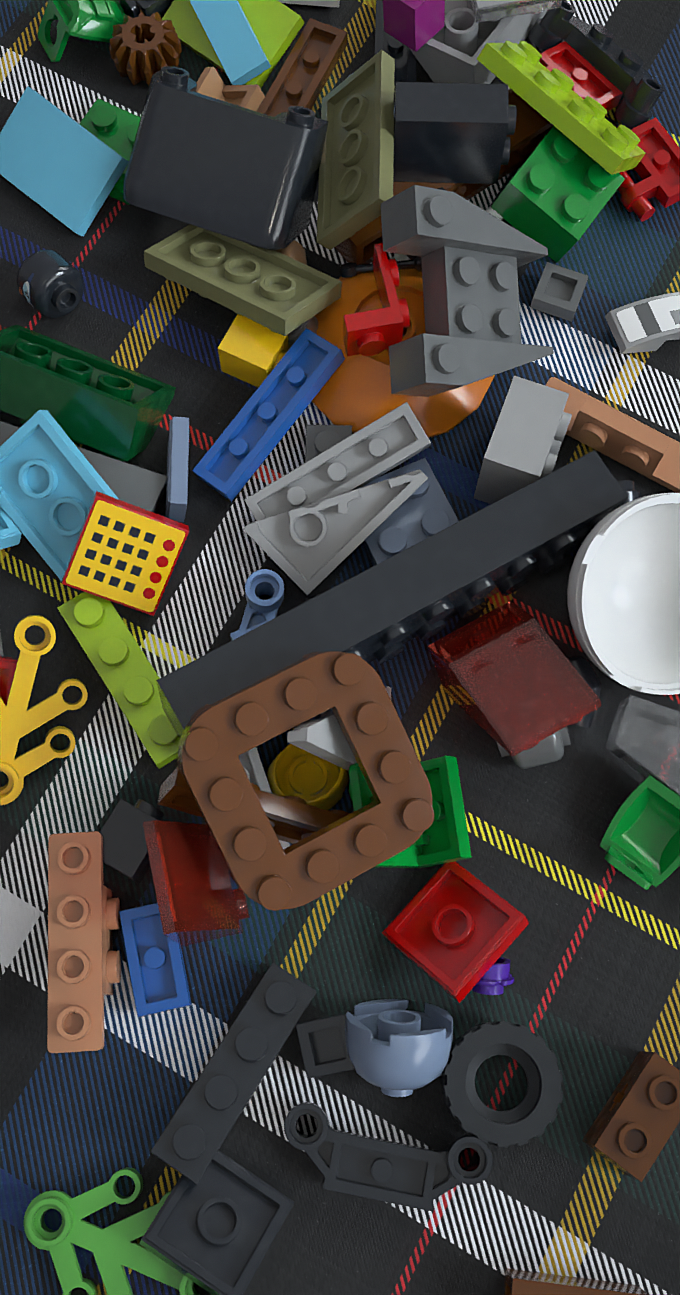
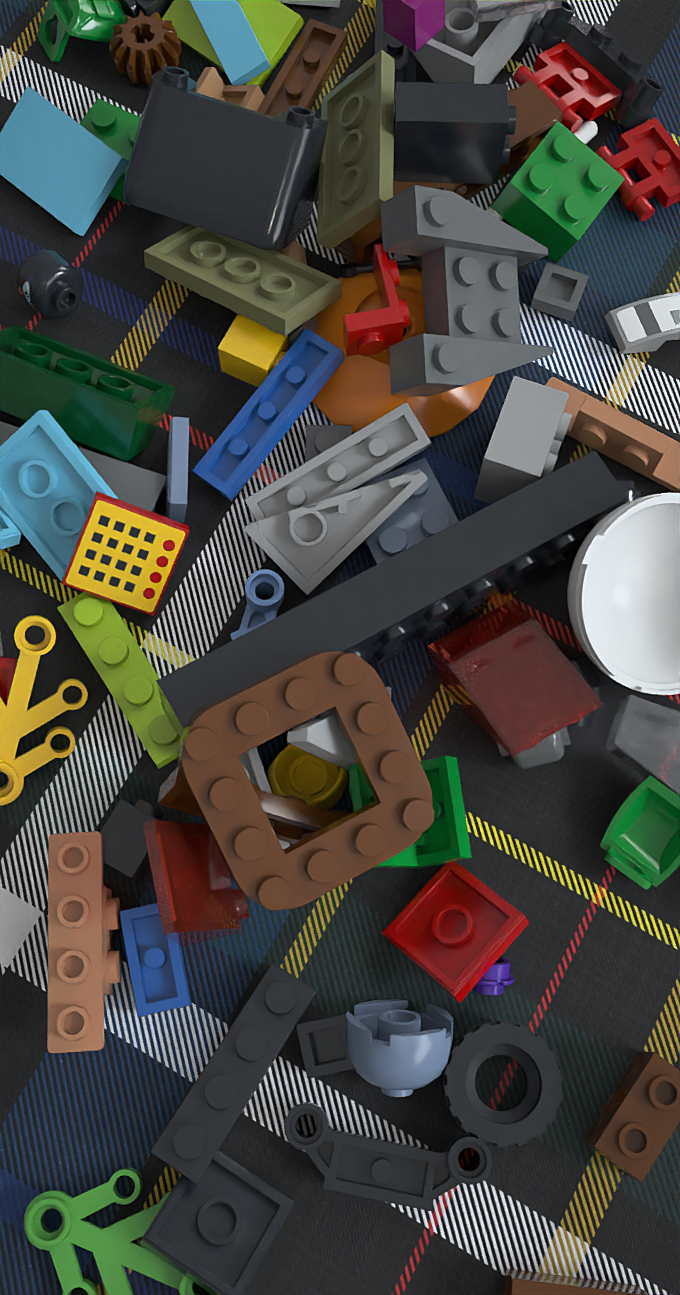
lime plate [477,40,646,175] -> none

